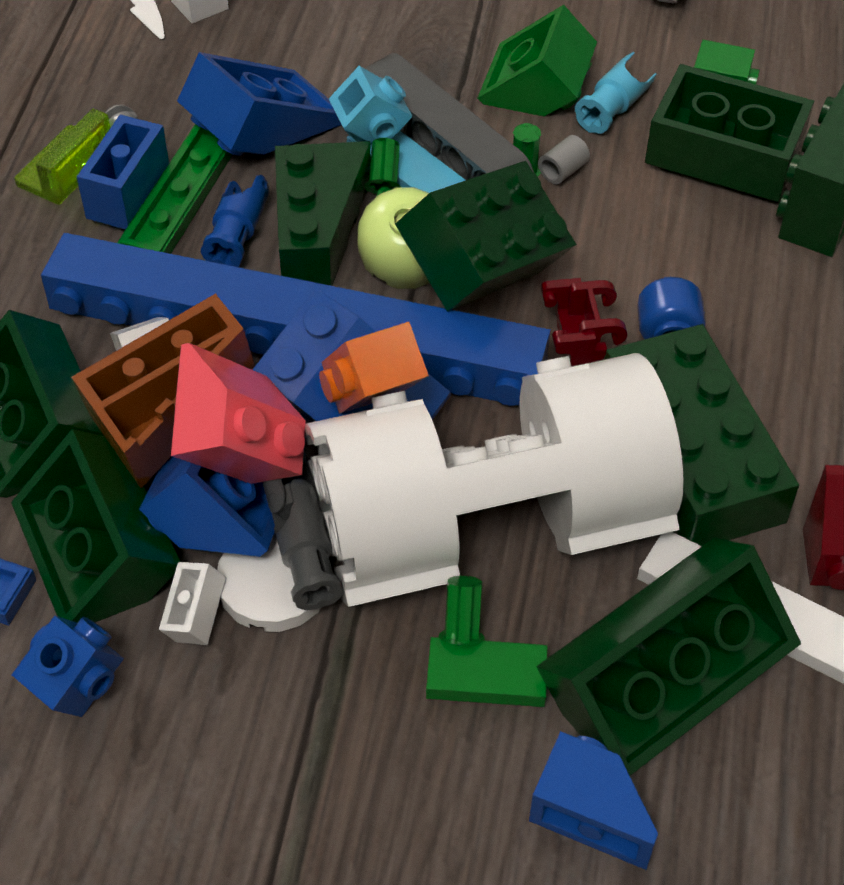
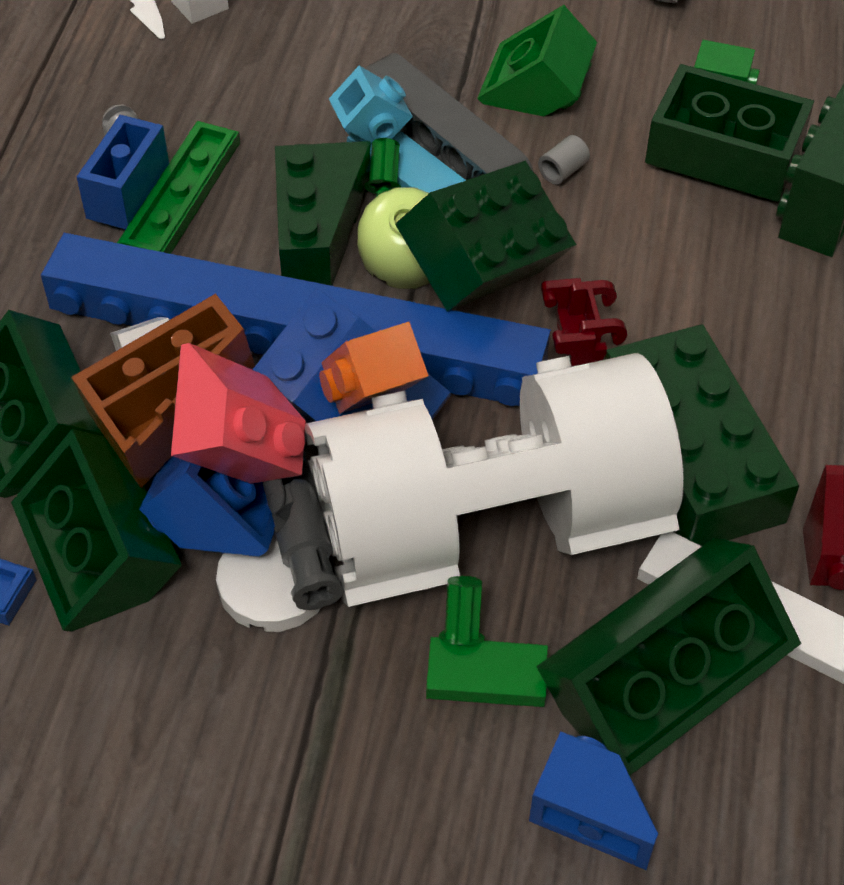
blue brick [12,616,124,717] -> none
clear neon green panel [14,108,111,205] -> none
white piece [159,562,226,645] -> none
blue slope [177,52,342,156] -> none
blue piece [200,175,269,267] -> none
green piece [513,123,541,177] -> none
medium azure piece [575,52,657,134] -> none
blue head [637,277,706,340] -> none

